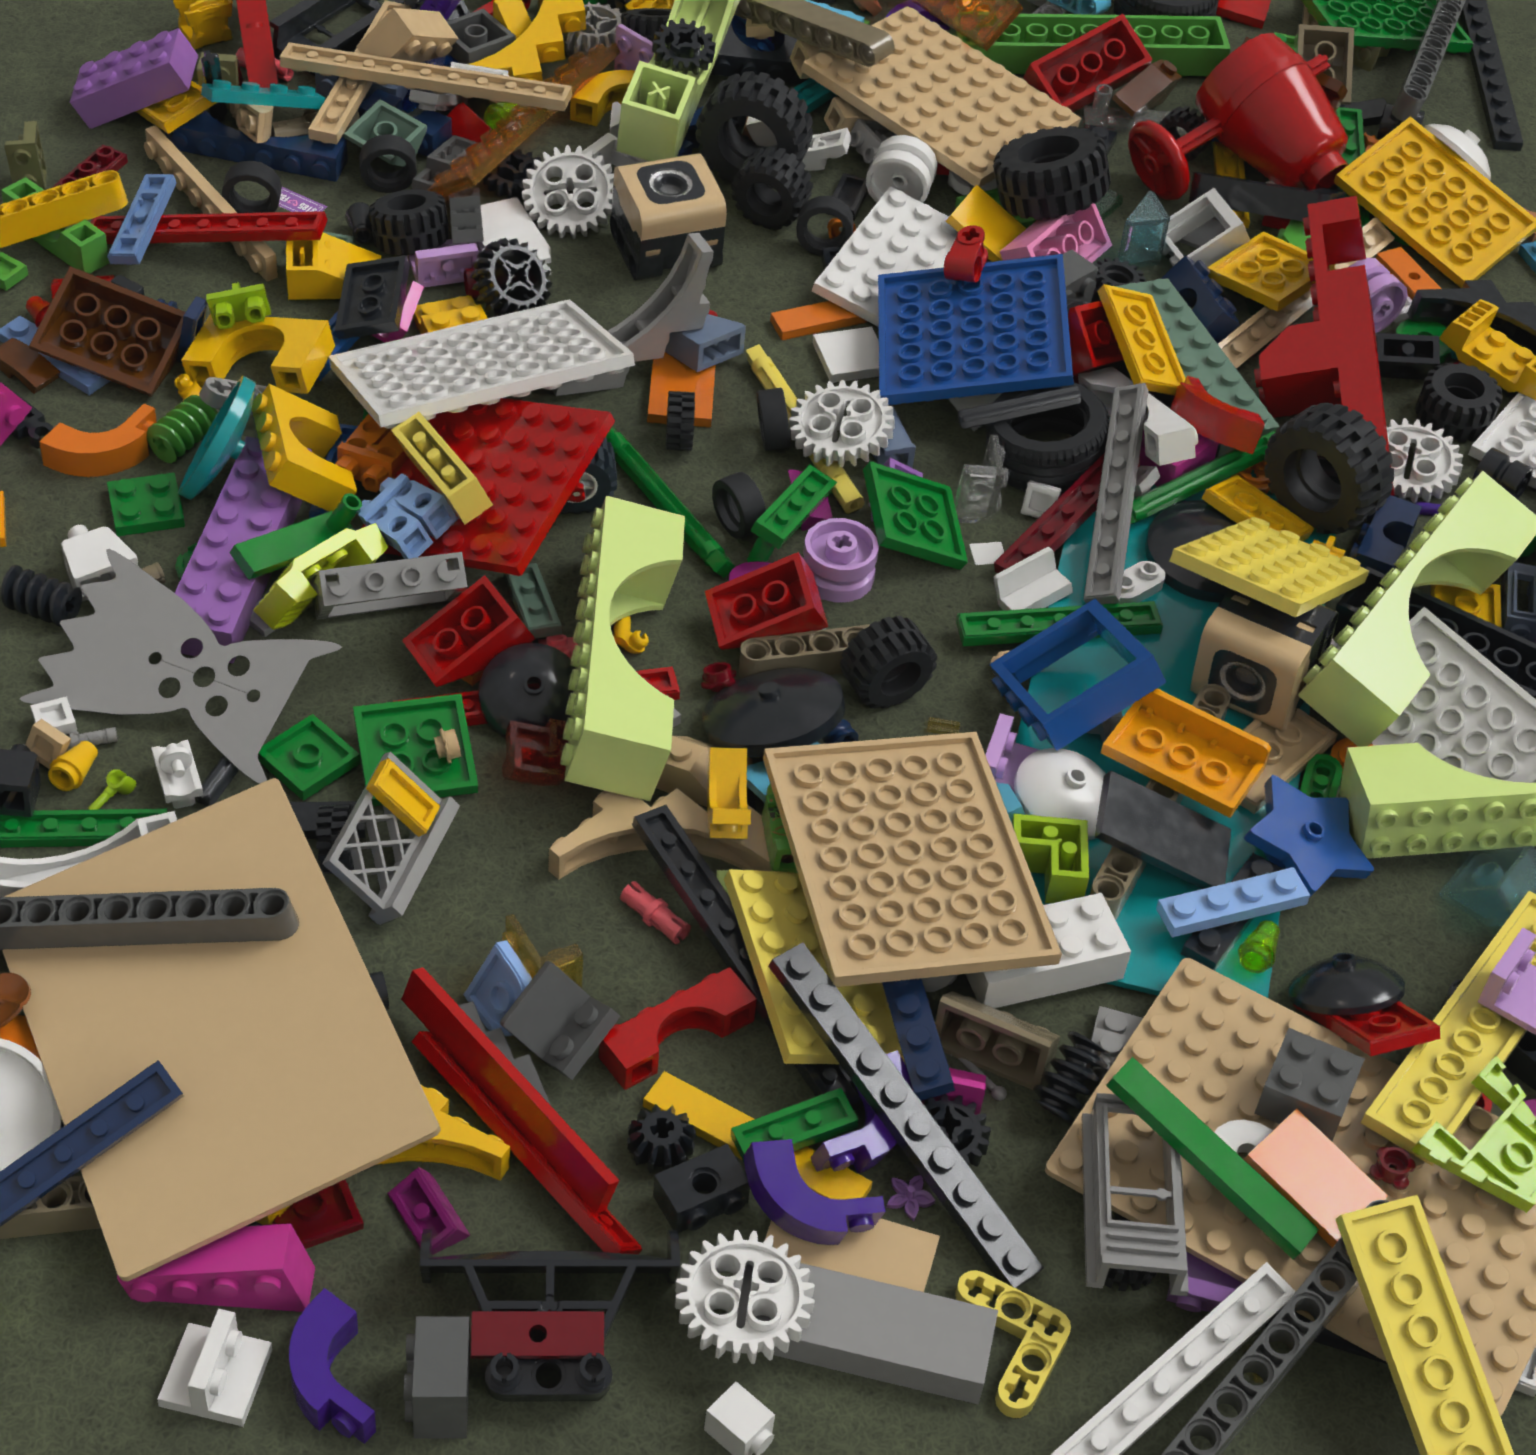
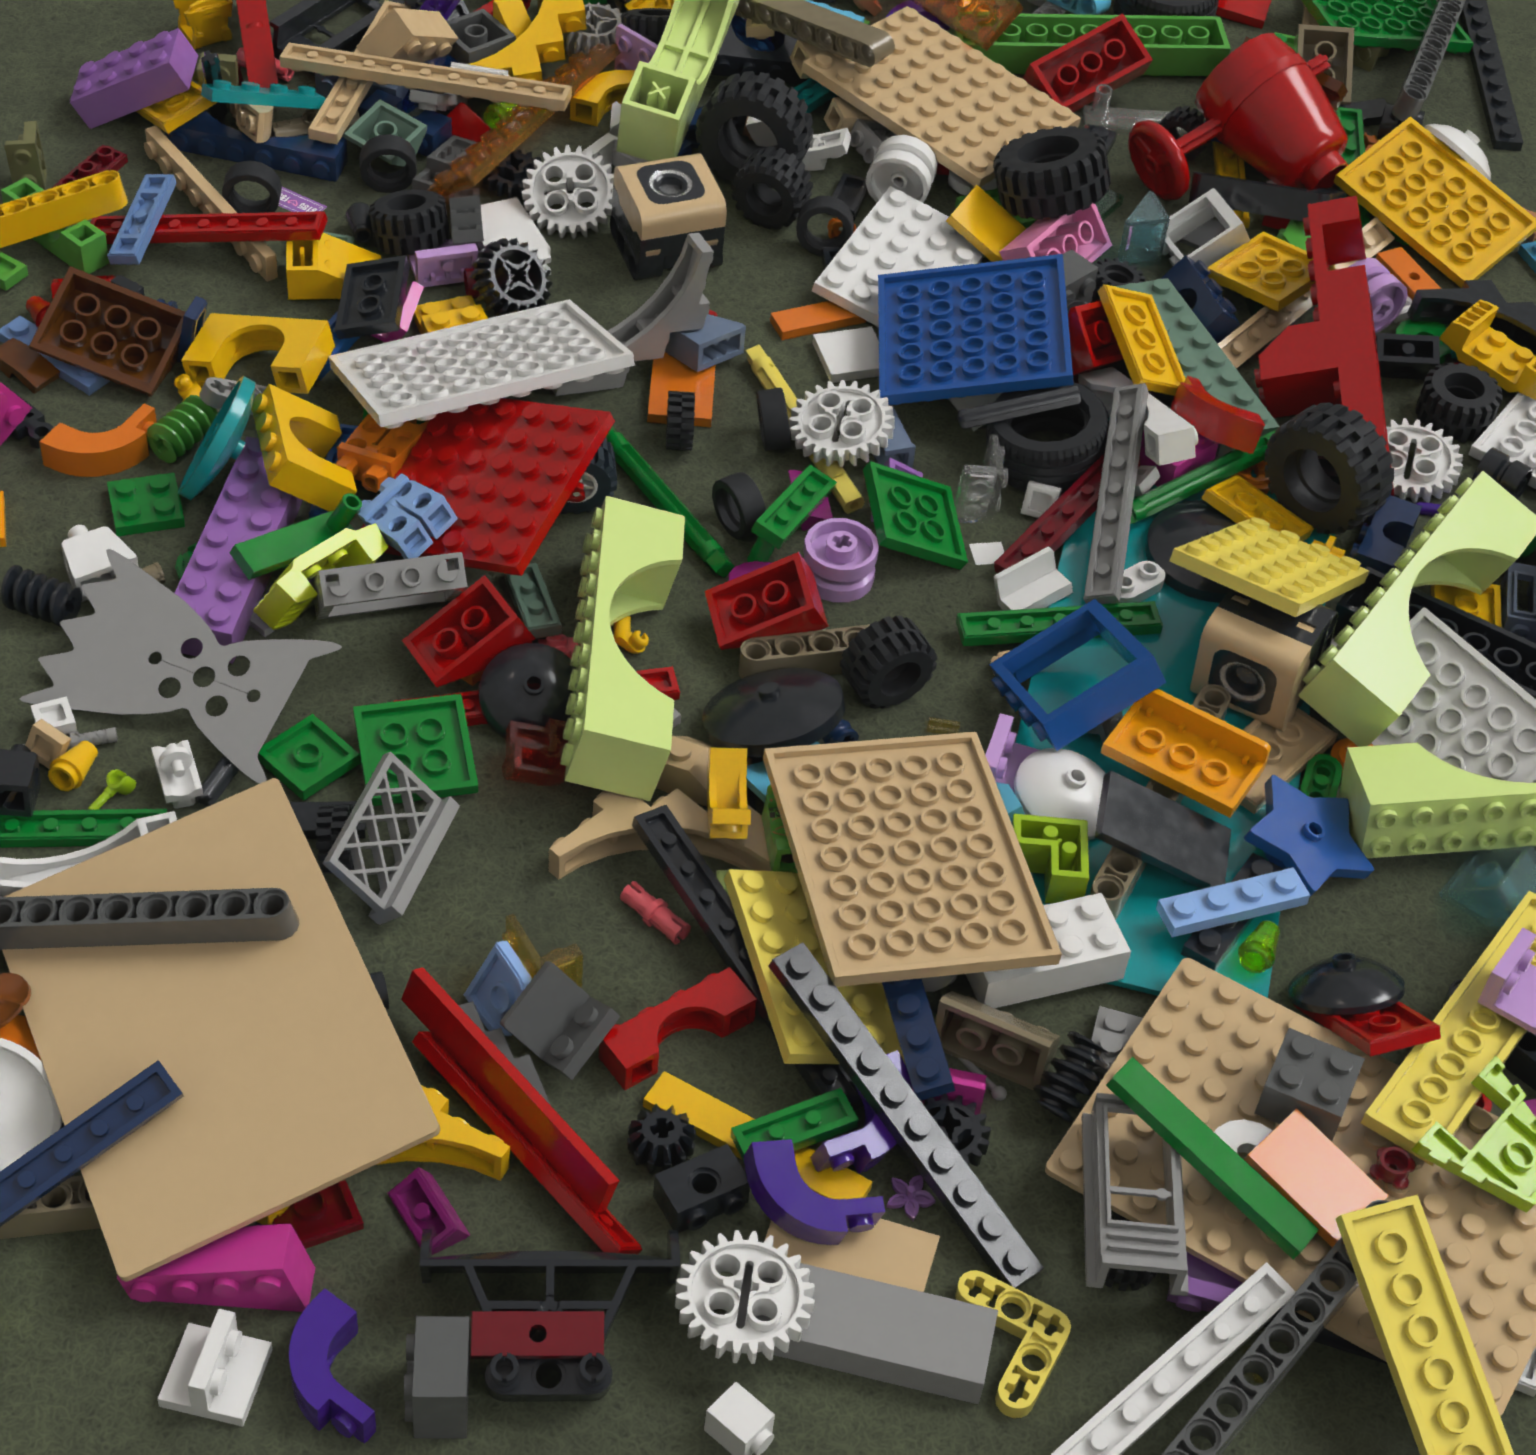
lime hips [206,282,272,329] -> none
yellow tile [366,758,441,837] -> none
light yellow brick [391,412,493,525] -> none
tan plate [434,728,461,764] -> none
black gear [652,18,716,75] -> none
dark red plate [701,662,737,692] -> none
red piece [944,225,988,283] -> none
reddish brown slope [1112,59,1182,117] -> none

